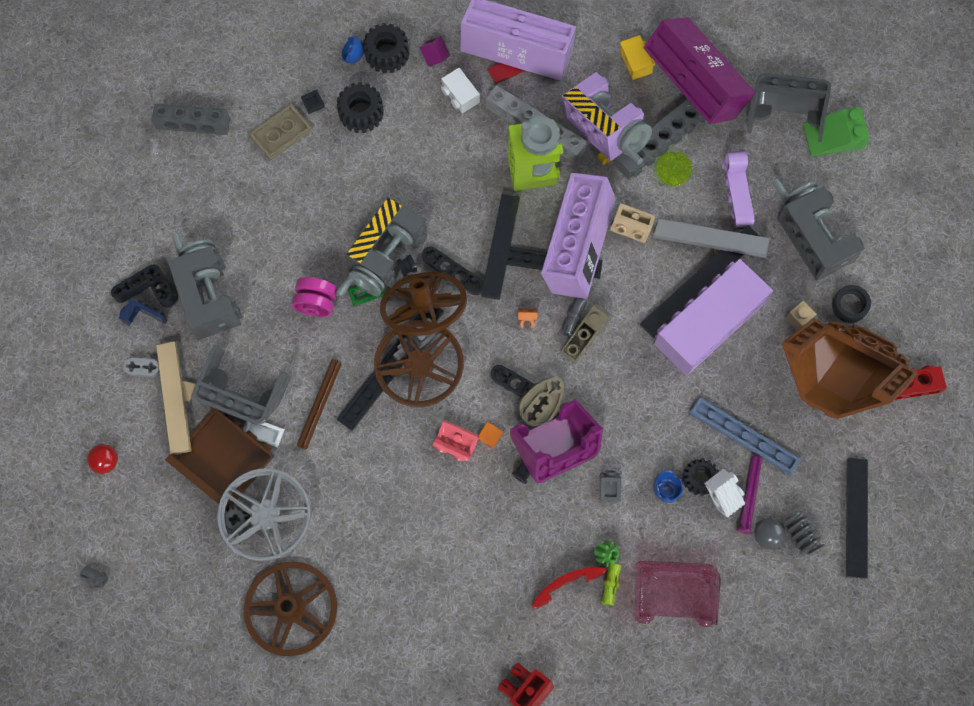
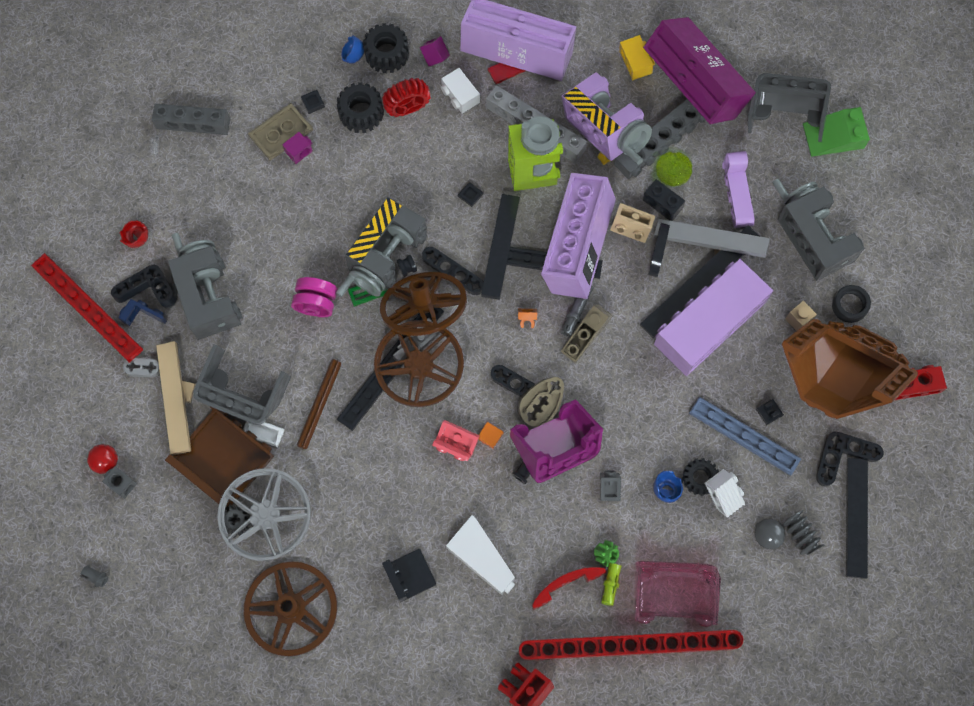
magenta axle [736,456,762,535] -> none
none -> red tile [31,253,143,363]
none -> dark grey brick [102,466,137,499]
none -> red hair [120,220,148,248]
none -> magenta brick [282,132,313,164]
none -> red gear [382,78,431,117]
none -> black bracket [382,549,436,603]
none -> white slope [446,515,515,595]
none -> black tile [458,182,483,207]
none -> red beam [518,630,744,661]
none -> black brick [643,179,685,221]
none -> black piece [648,223,670,277]
none -> black tile [756,399,784,426]
none -> black beam [816,431,884,487]

